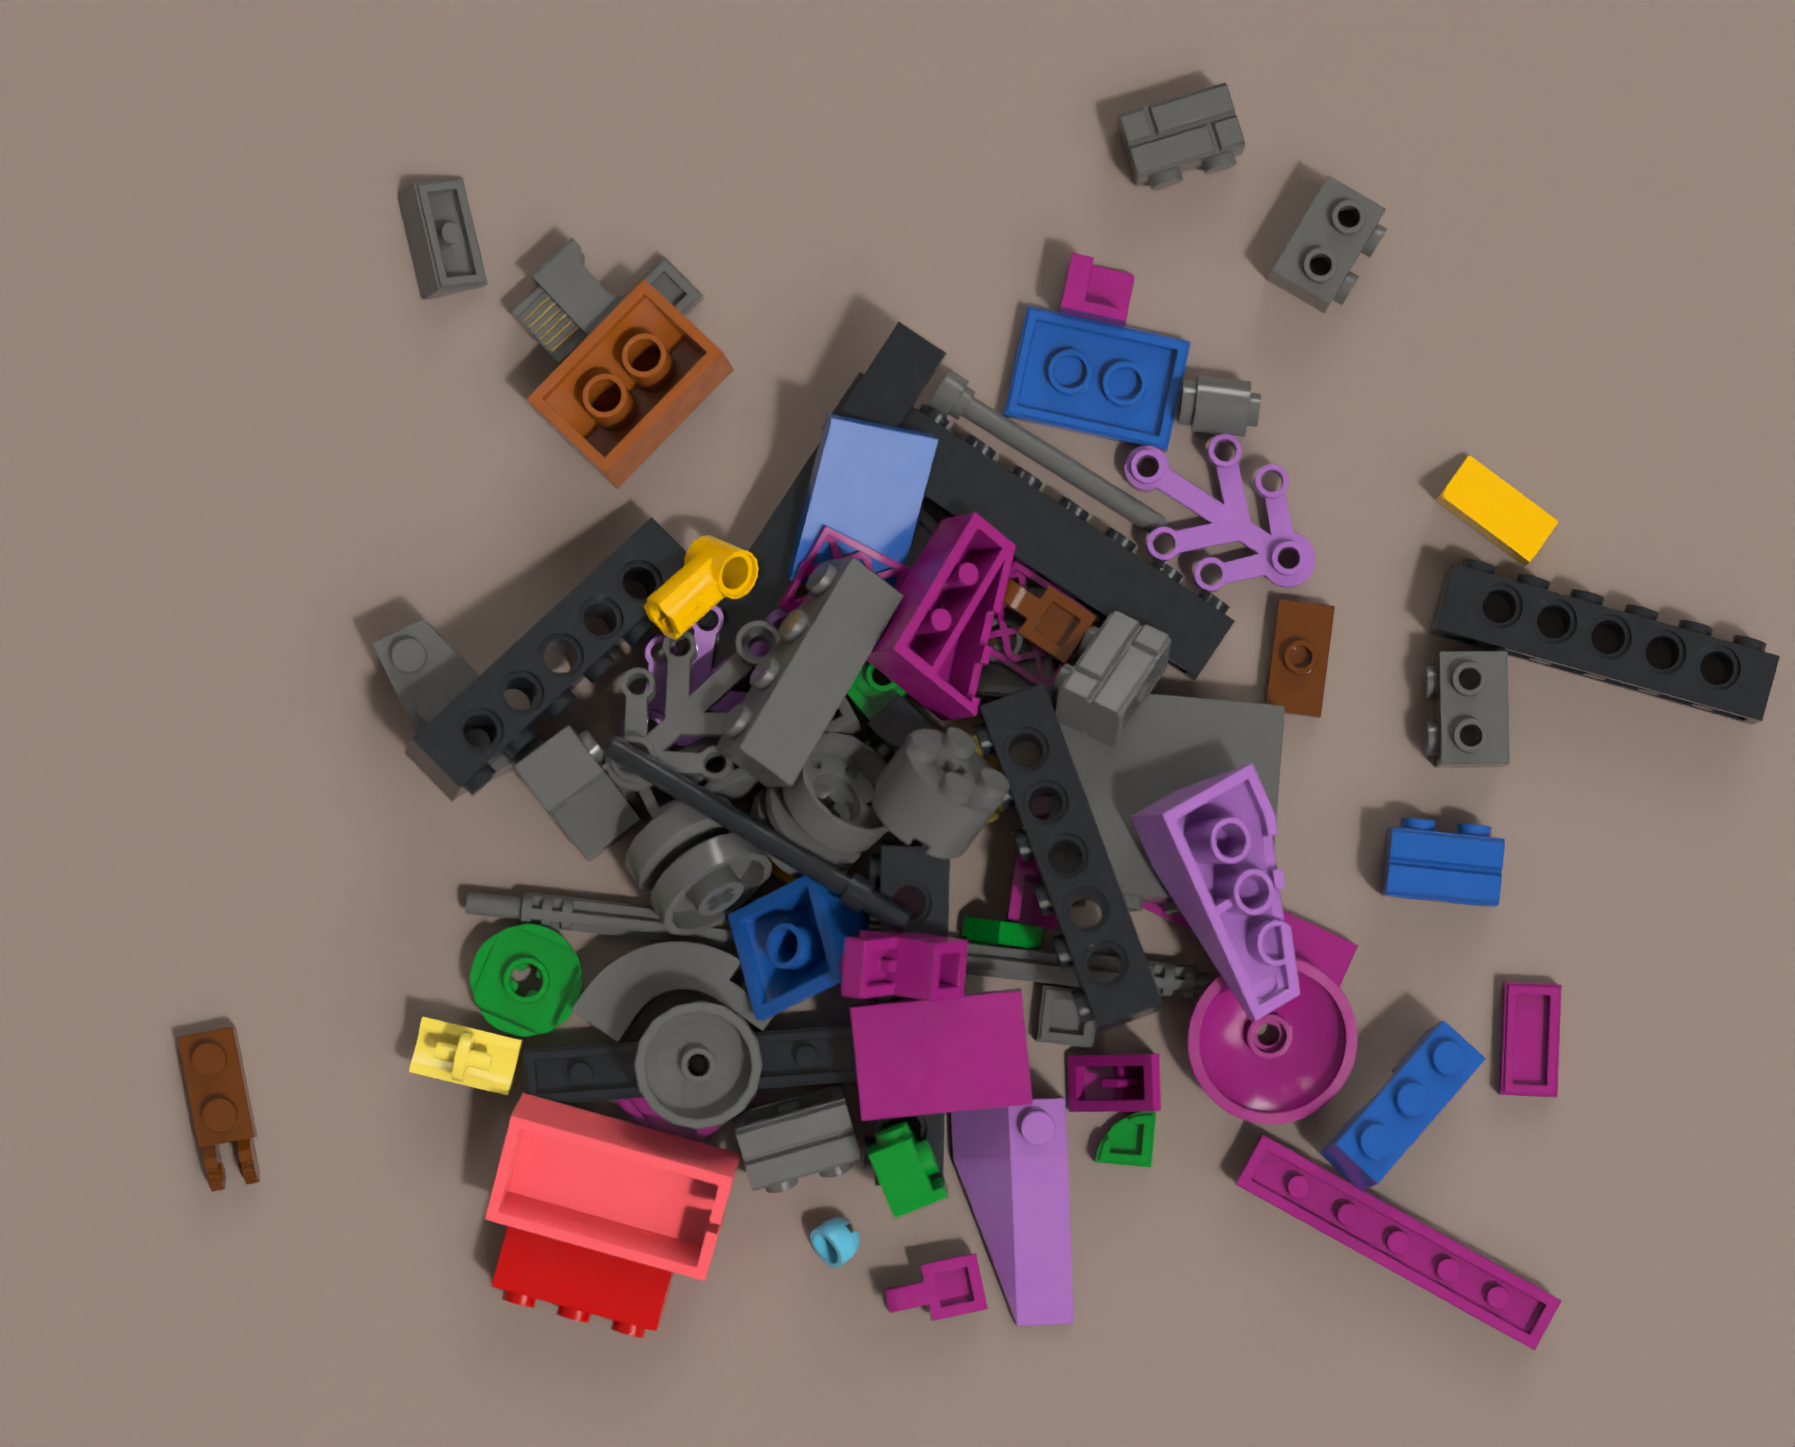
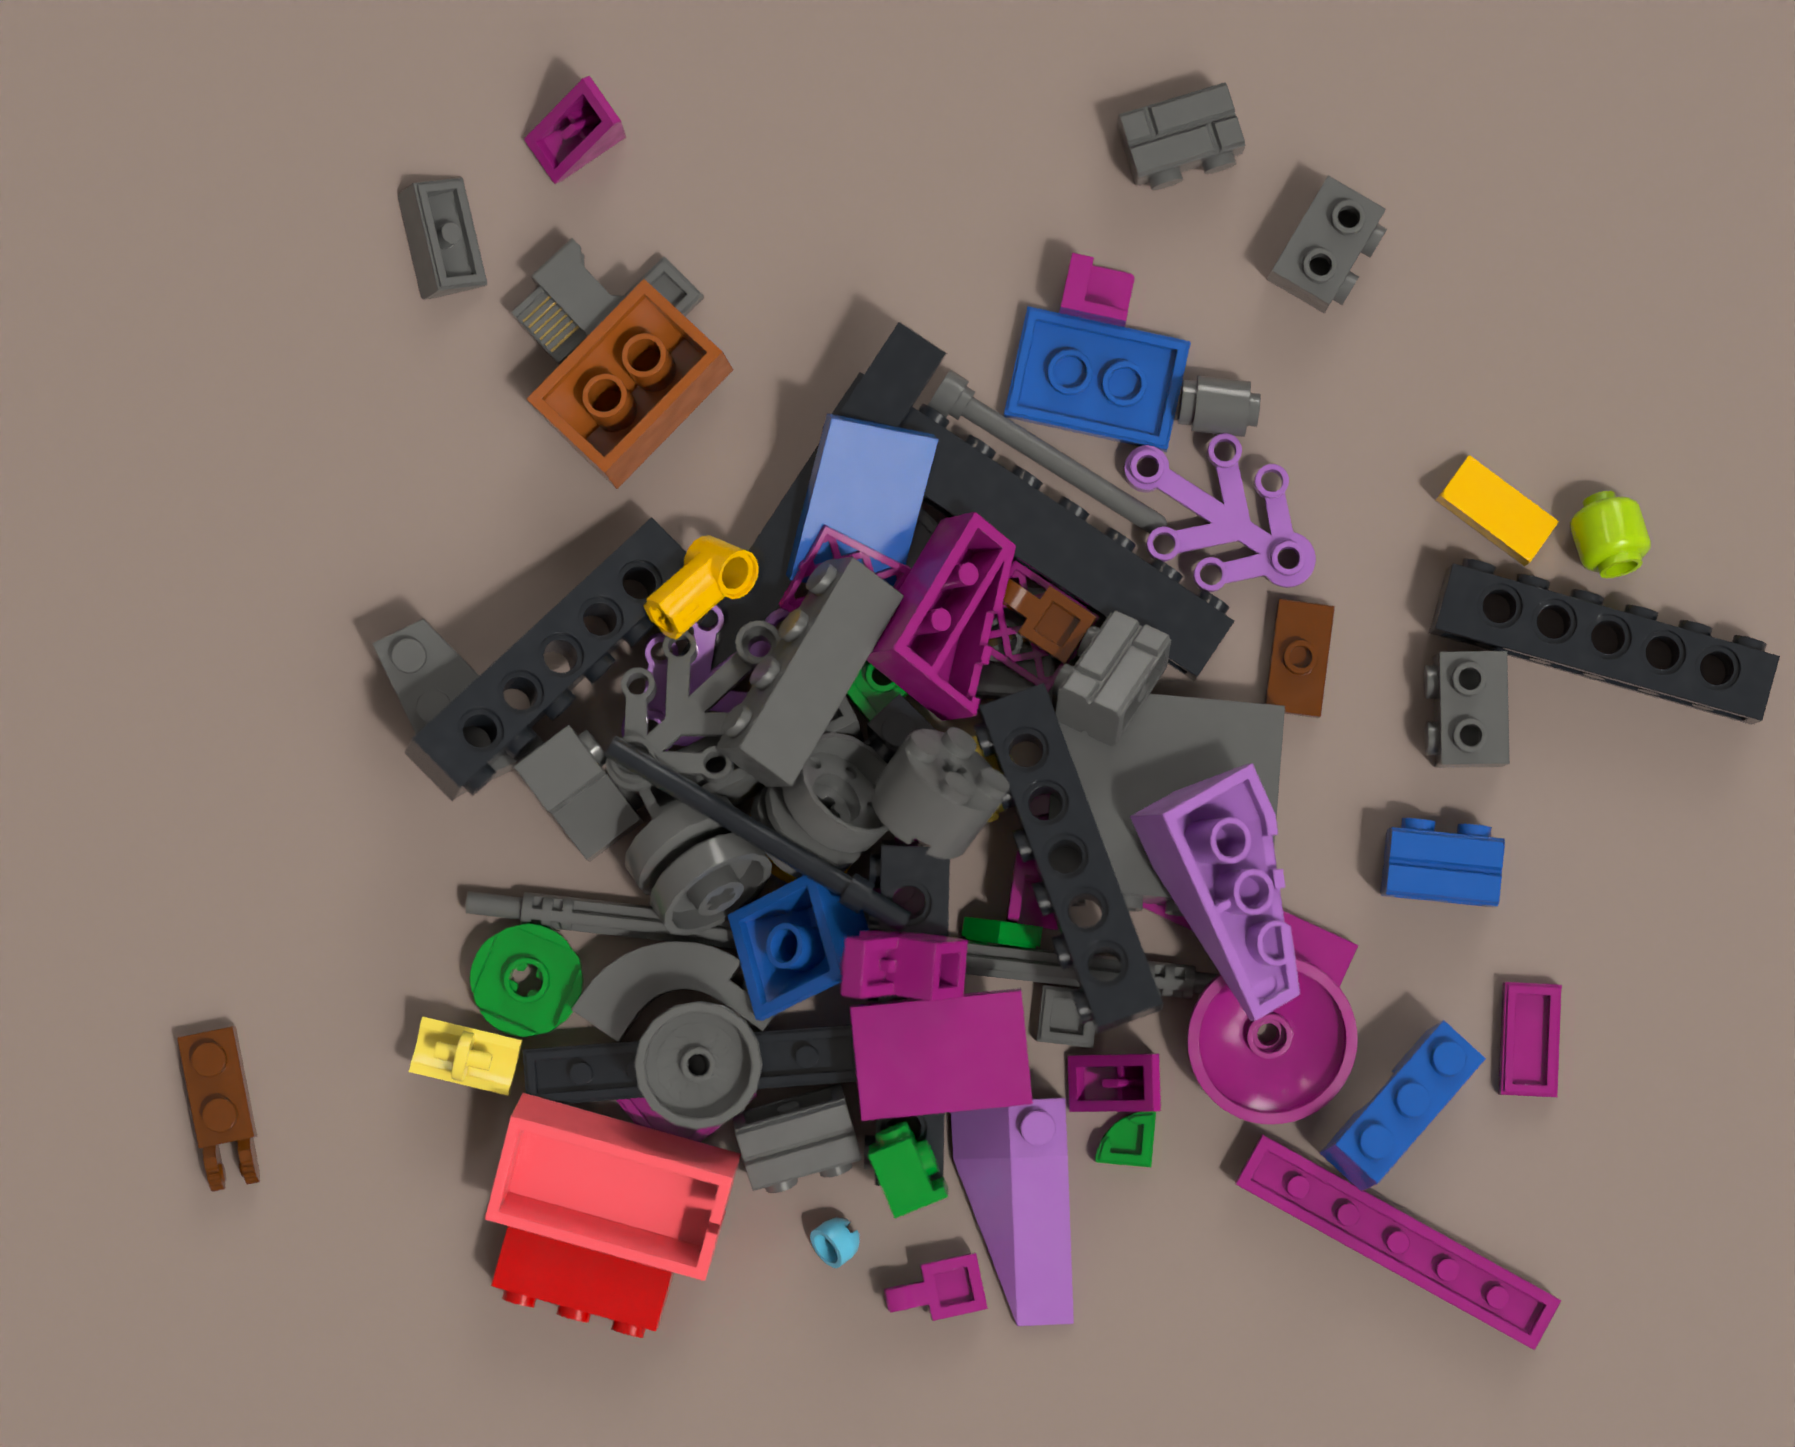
none -> magenta slope [524,76,626,184]
none -> lime head [1570,491,1651,578]

